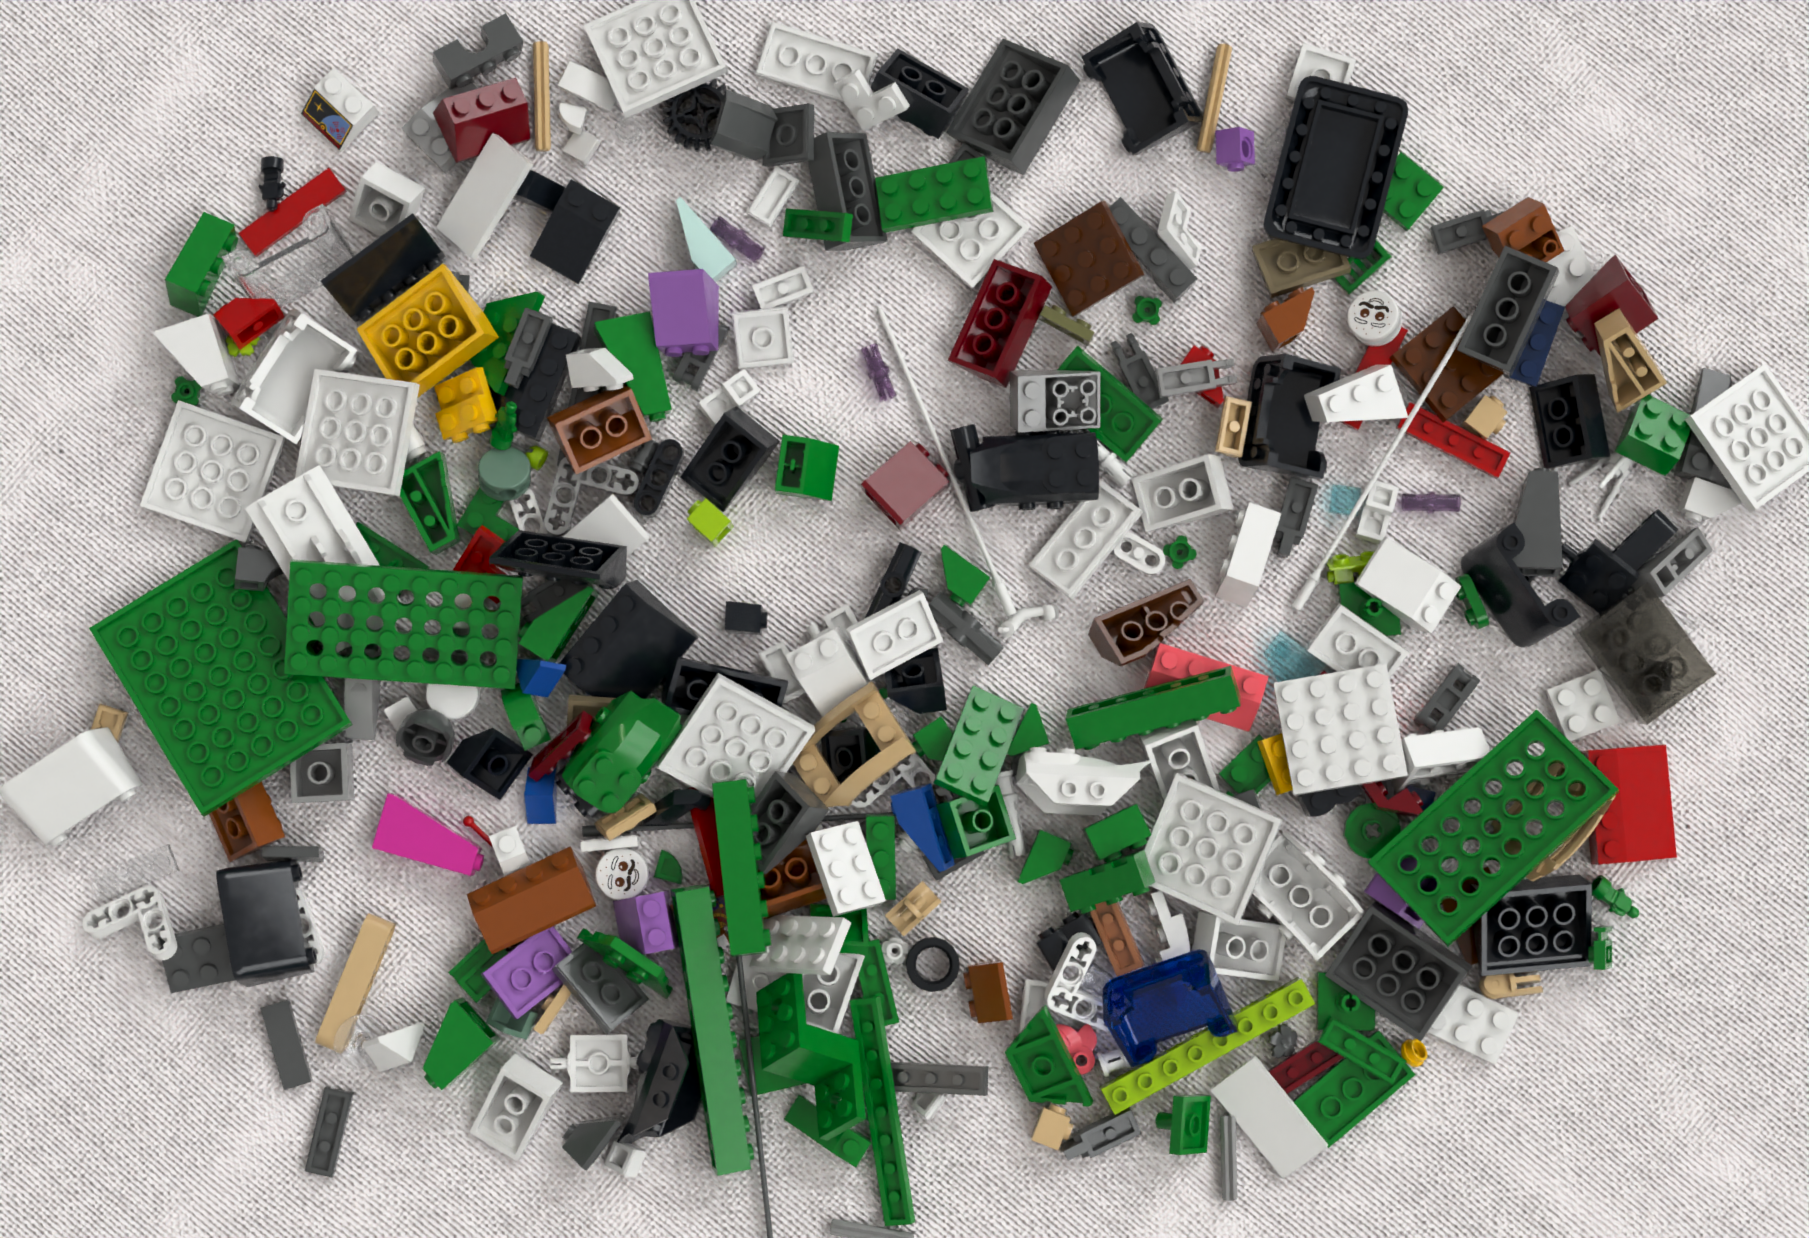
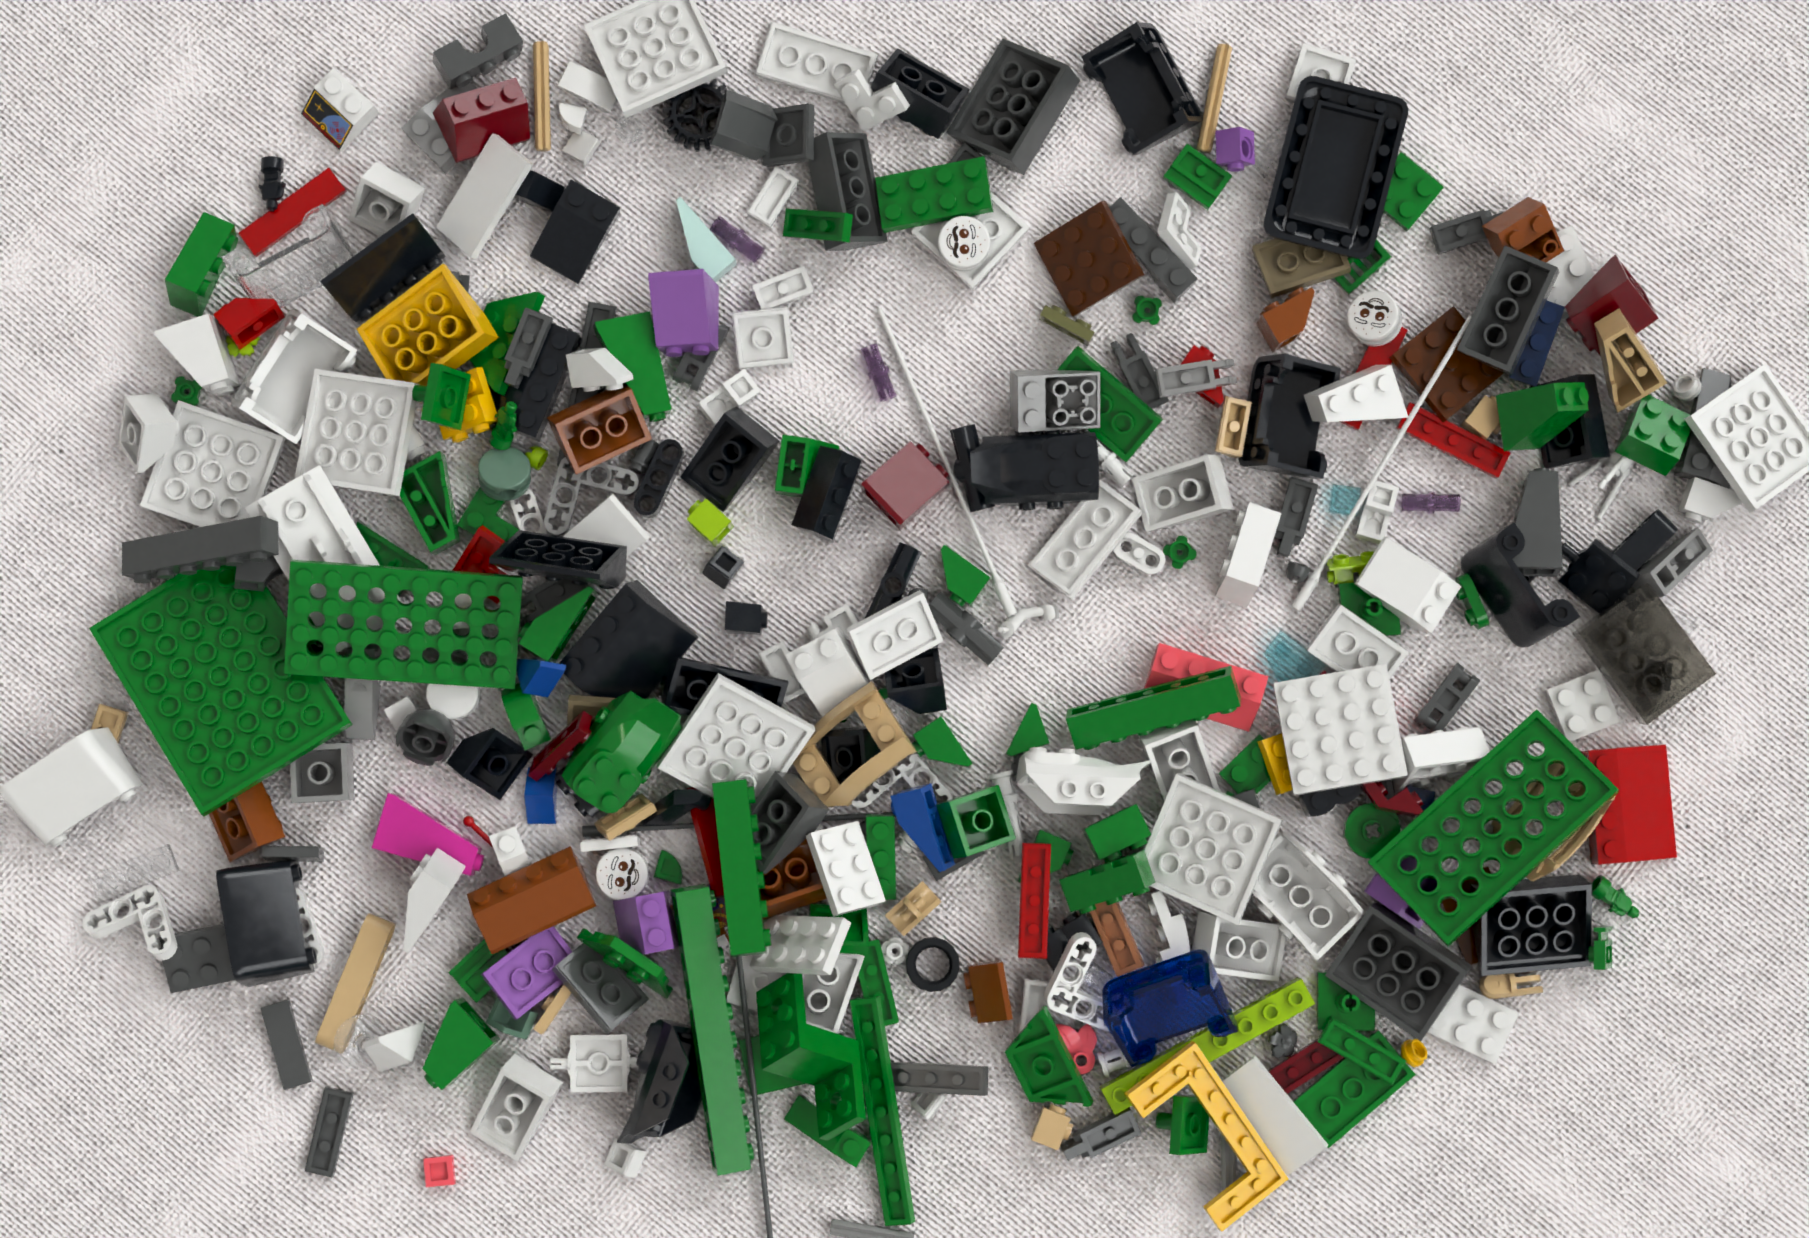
dark grey slope [562,1115,626,1171] -> none
plate [933,685,1024,807] -> none
dark red slope [948,259,1052,388] -> none
reddish brown wedge [1088,579,1204,667] -> none
none -> white slope [118,394,179,473]
none -> dark grey brick [122,516,279,583]
none -> white slope [404,848,466,953]
none -> green tile [412,363,471,430]
none -> coral tile [423,1155,456,1187]
none -> black slope [702,546,744,589]
none -> black slope [791,446,862,543]
none -> white head [938,216,990,271]
none -> red tile [1018,843,1051,959]
none -> yellow plate [1124,1041,1289,1232]
none -> green plate [1163,144,1232,210]
none -> dark grey hinge [1286,561,1311,584]
none -> green slope [1496,382,1589,451]
none -> white plate [1673,374,1702,401]

